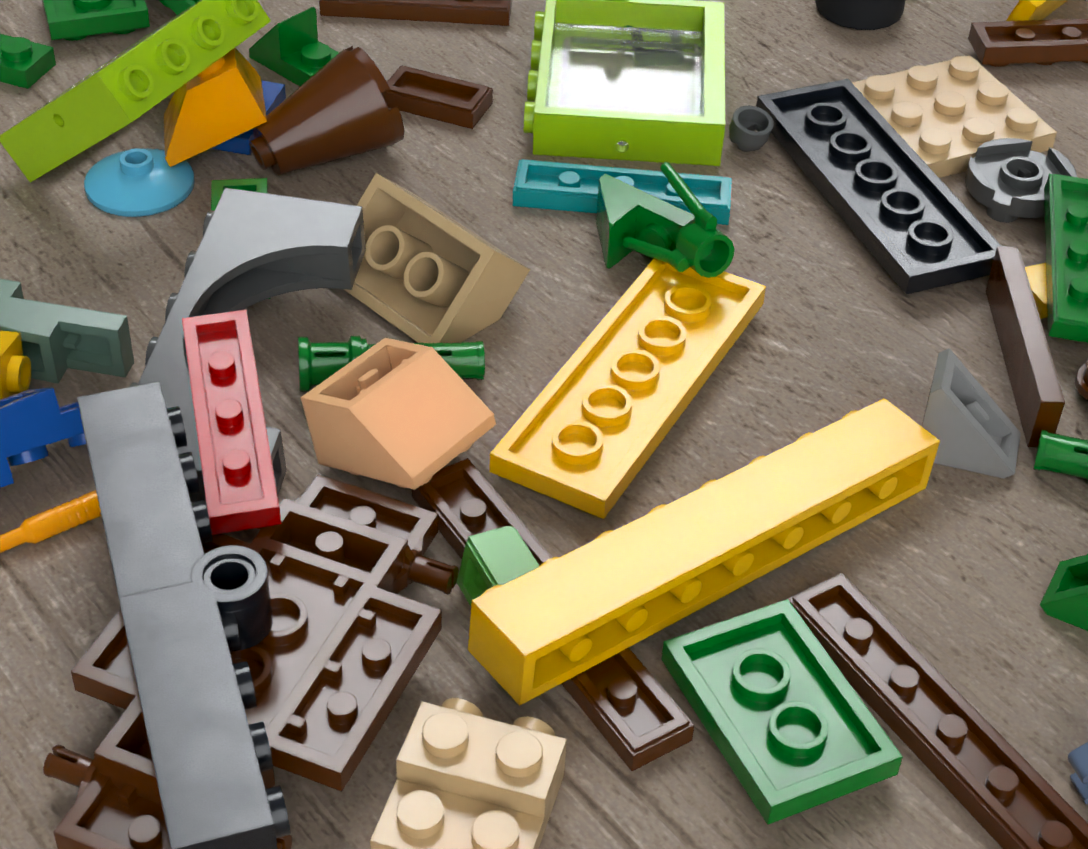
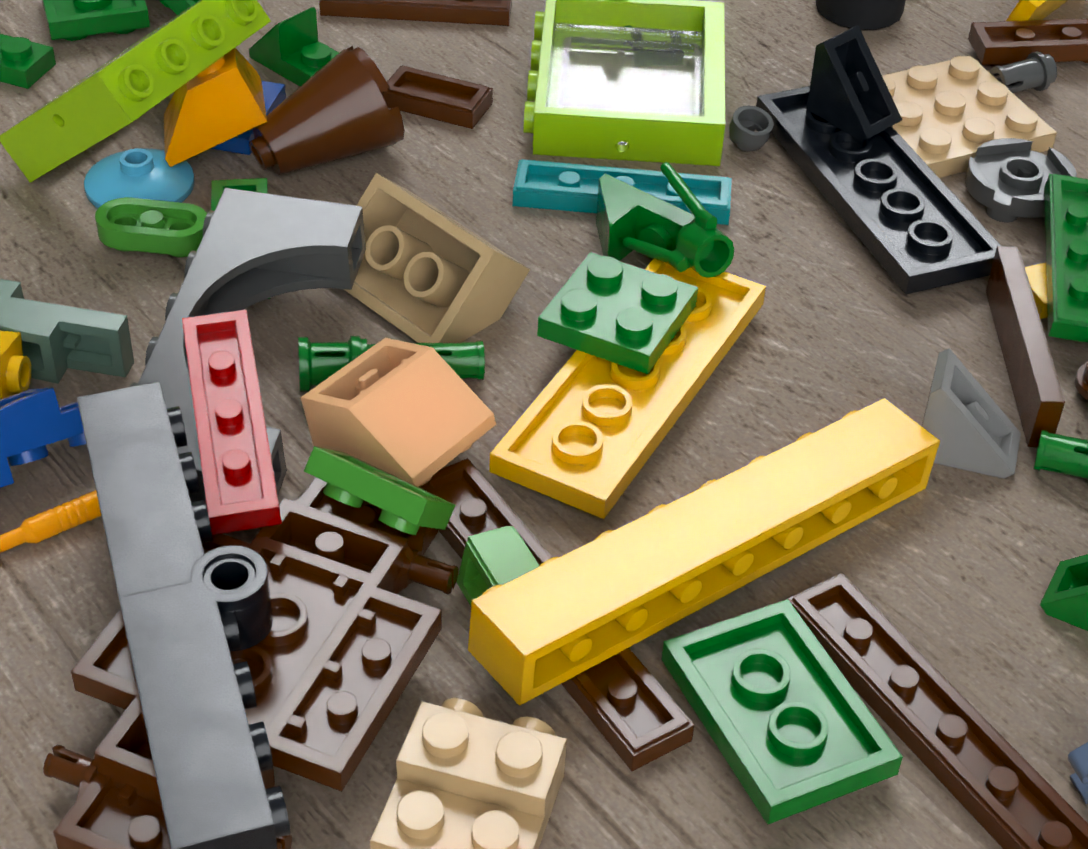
none -> bright green plate [95,197,207,257]
none -> bright green plate [304,446,455,535]
none -> plate [537,252,698,374]
none -> black slope [806,25,902,141]
none -> dark grey pin [990,51,1057,93]

